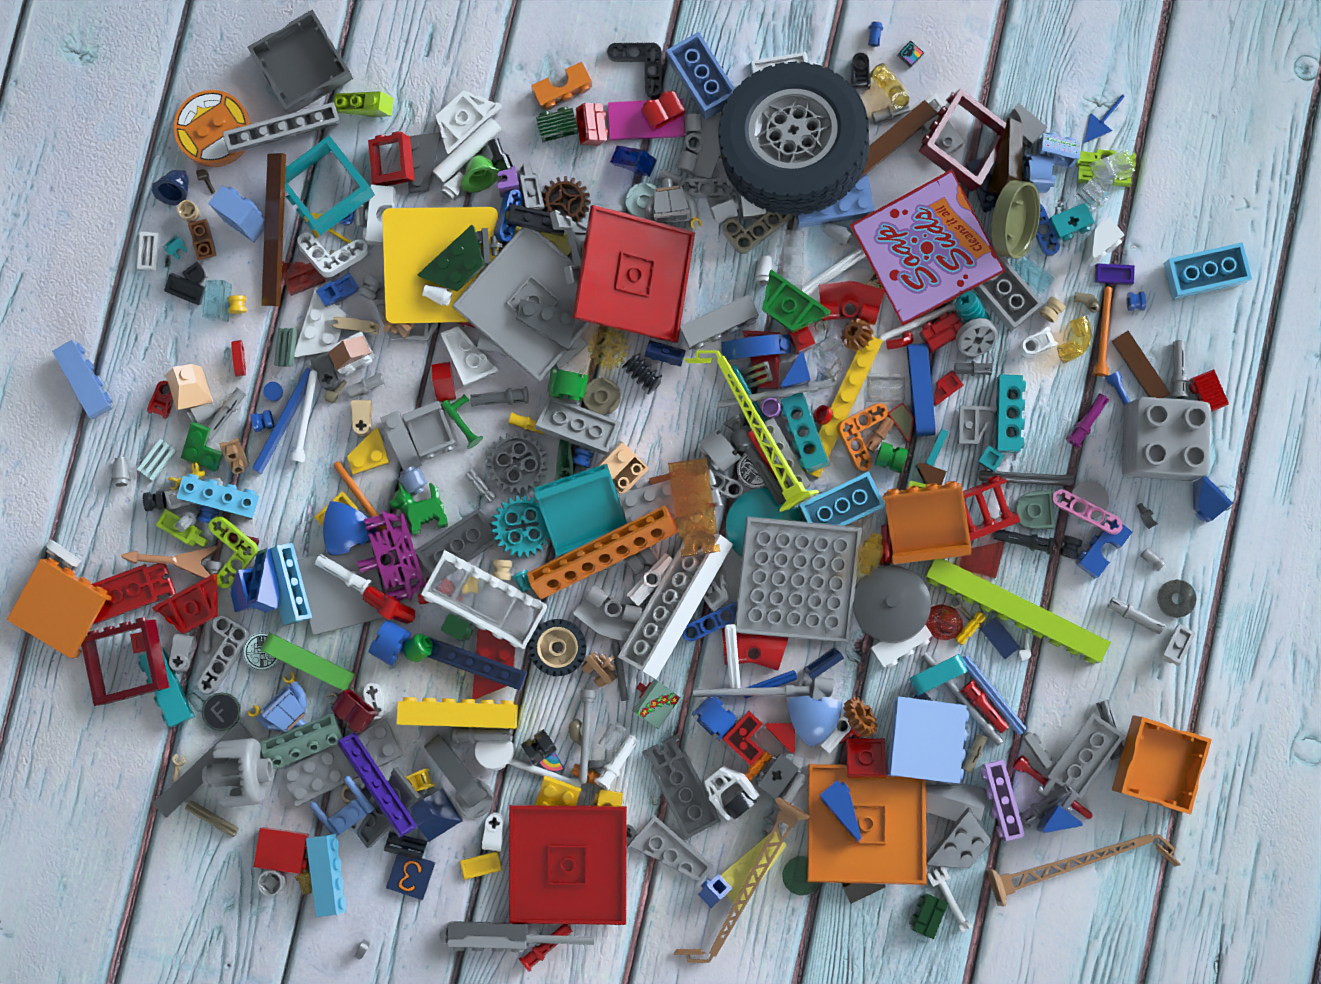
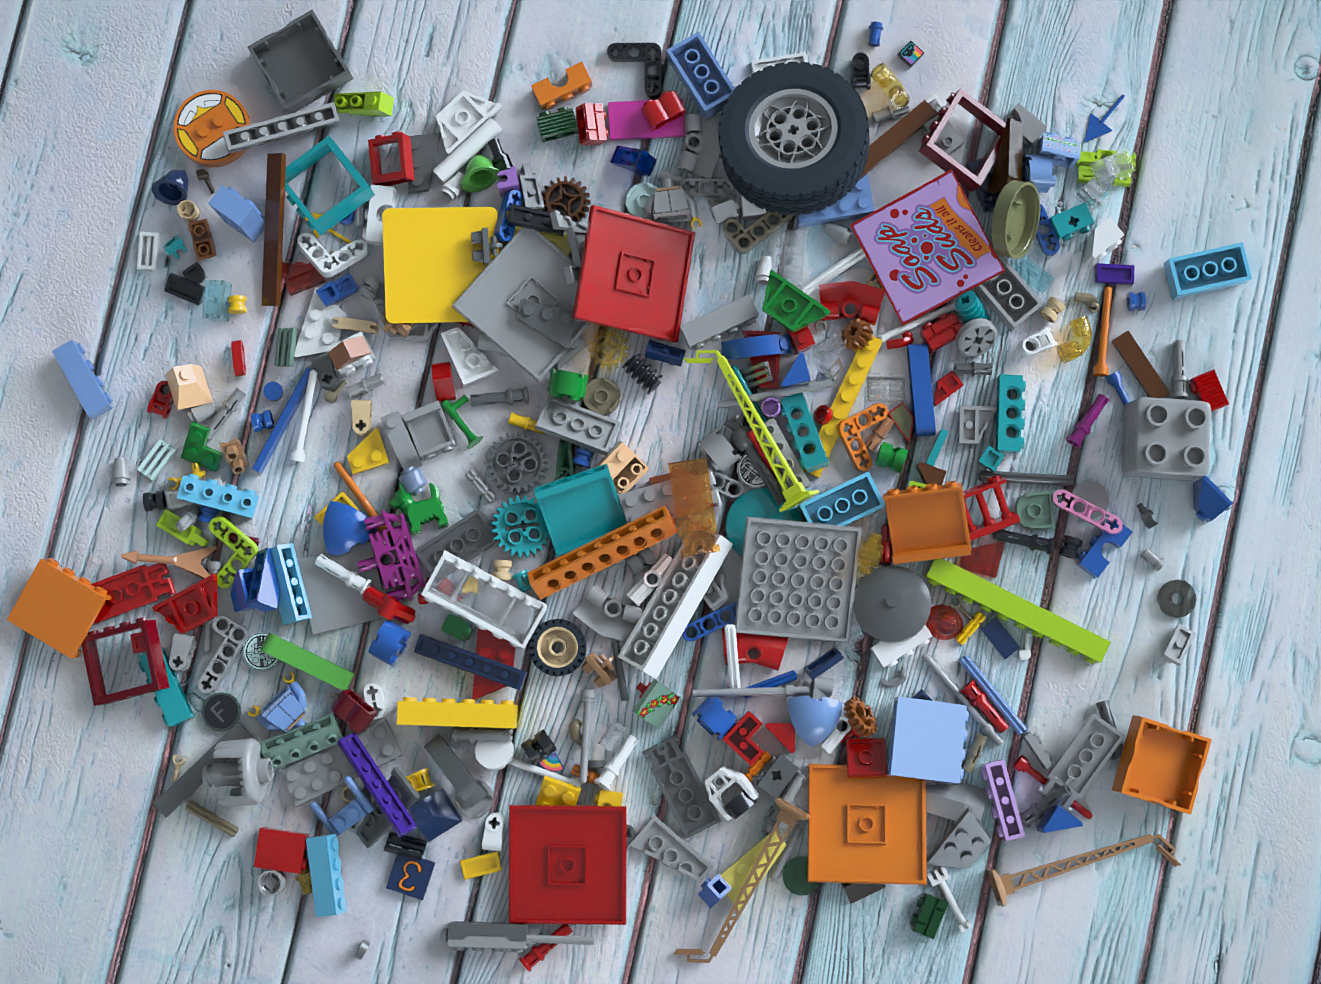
white plate [45,539,81,568] -> none
green head [404,634,433,662] -> none
dark green wing [418,225,485,292] -> none
white cone [422,285,452,306] -> none
blue slope [819,780,861,843] -> none
teal beam [909,654,968,695] -> none
light grey pin [1107,597,1165,634] -> none
none -> light grey bar [770,825,804,881]
none -> light grey piece [881,665,907,687]

